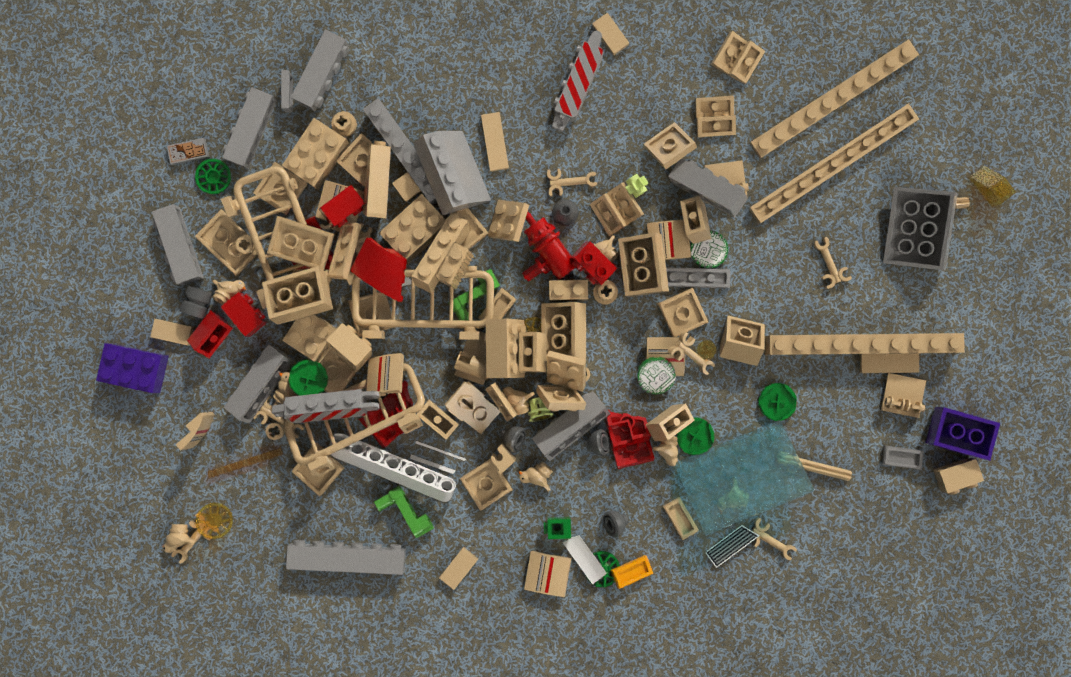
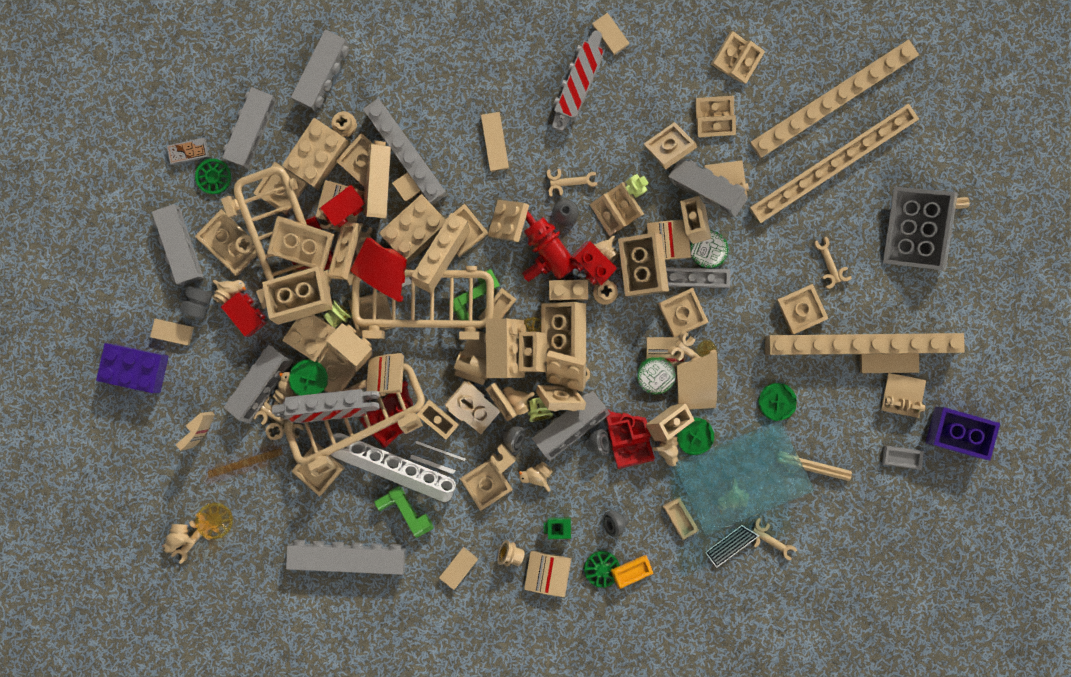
red brick [187,310,233,359] -> none
light grey tile [281,70,293,113] -> none
light grey slope [414,131,491,215] -> none
tan brick [435,242,474,289] -> none
white sticker [562,535,607,584] -> none
tan slope [720,316,765,366] -> none
tan brick [933,457,984,495] -> none
clear yellow slope [969,166,1016,207] -> none
none -> yellowish green piece [323,300,352,328]
none -> tan piece [497,540,524,567]
none -> tan slope [676,350,717,409]
none -> tan plate [776,284,829,335]

